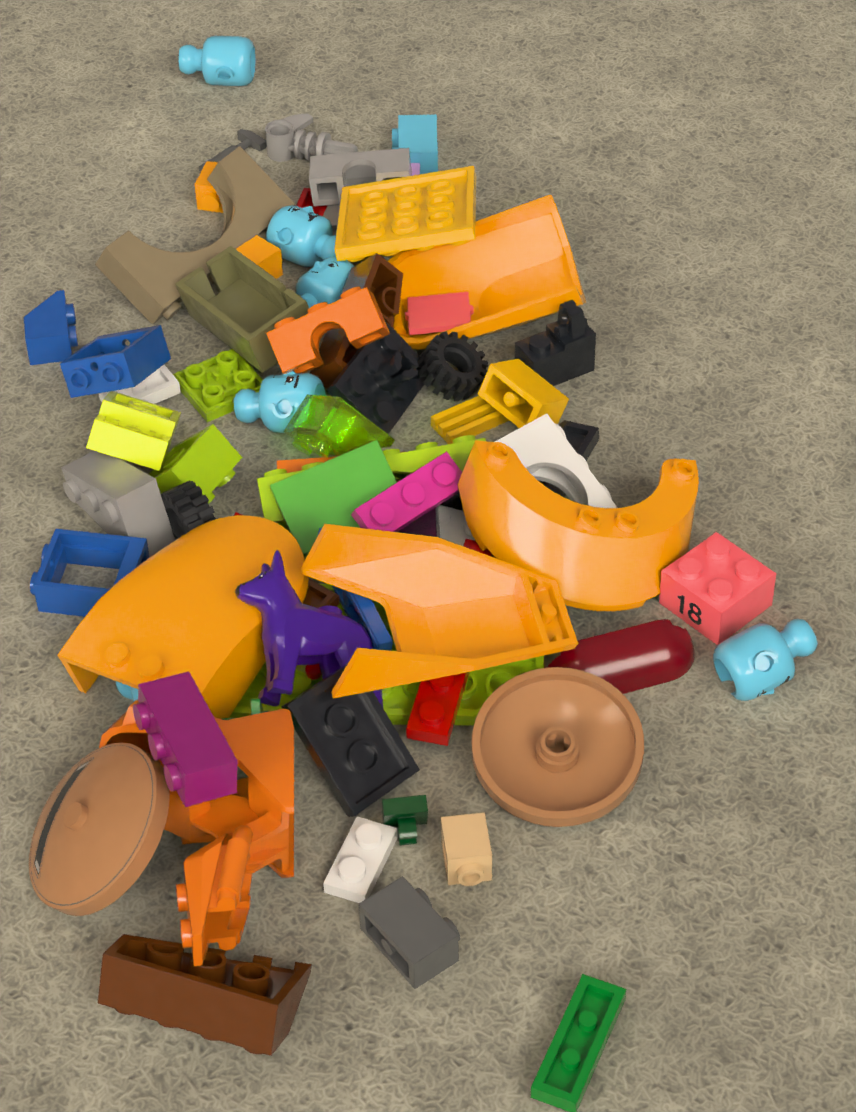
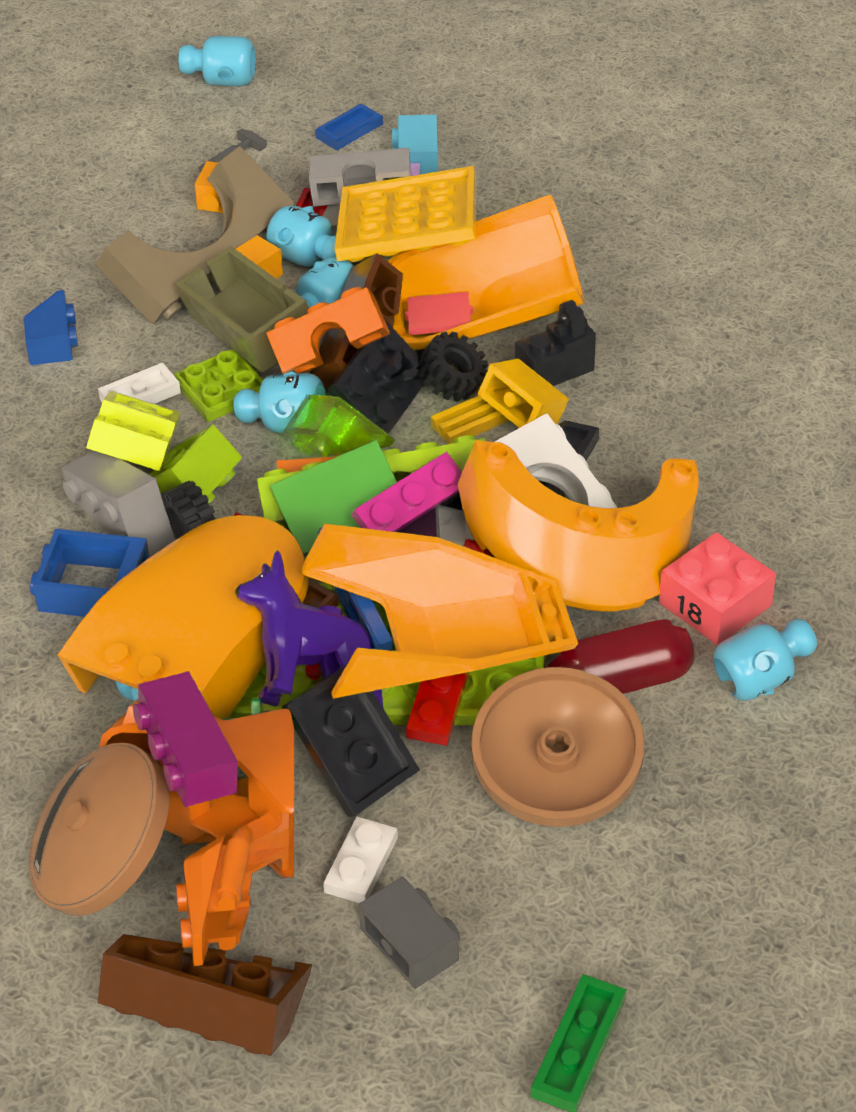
blue window [60,325,171,398] -> none
light grey piece [265,113,358,162] -> none
dark green tile [382,795,428,846] -> none
tan brick [441,812,492,886] -> none
none -> blue tile [315,103,383,151]

